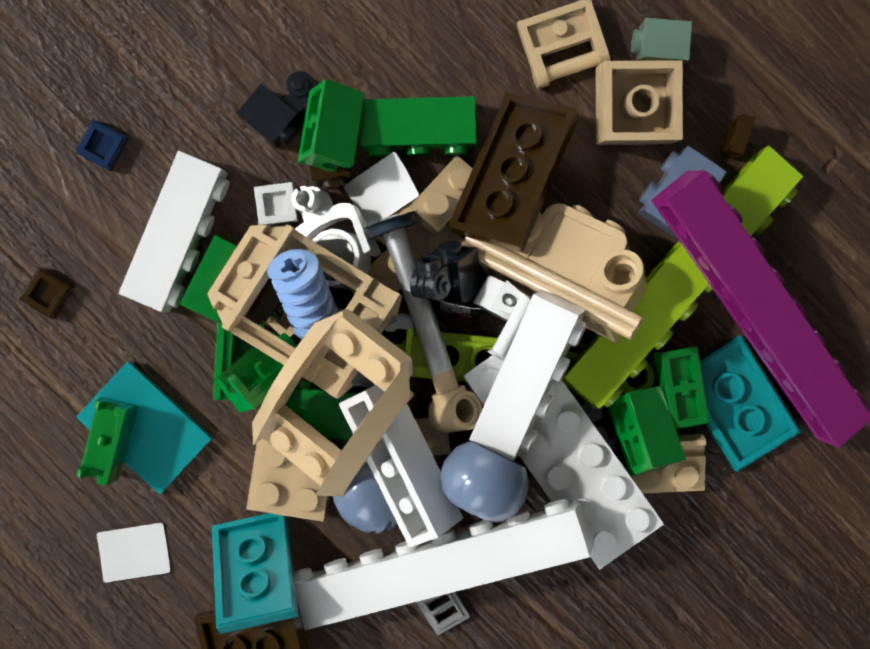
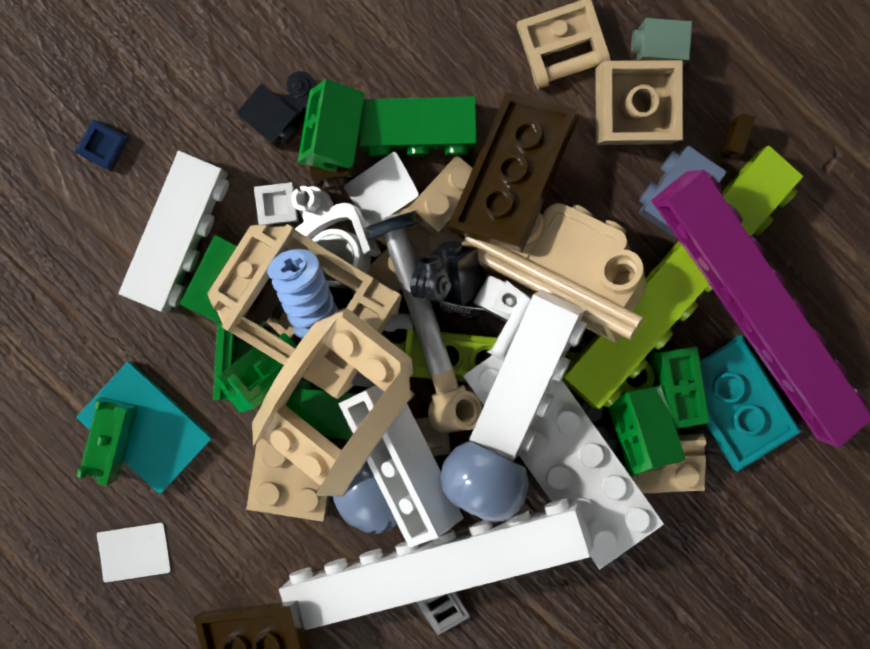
dark brown tile [19,267,75,319] -> none
teal tile [212,513,298,634] -> none

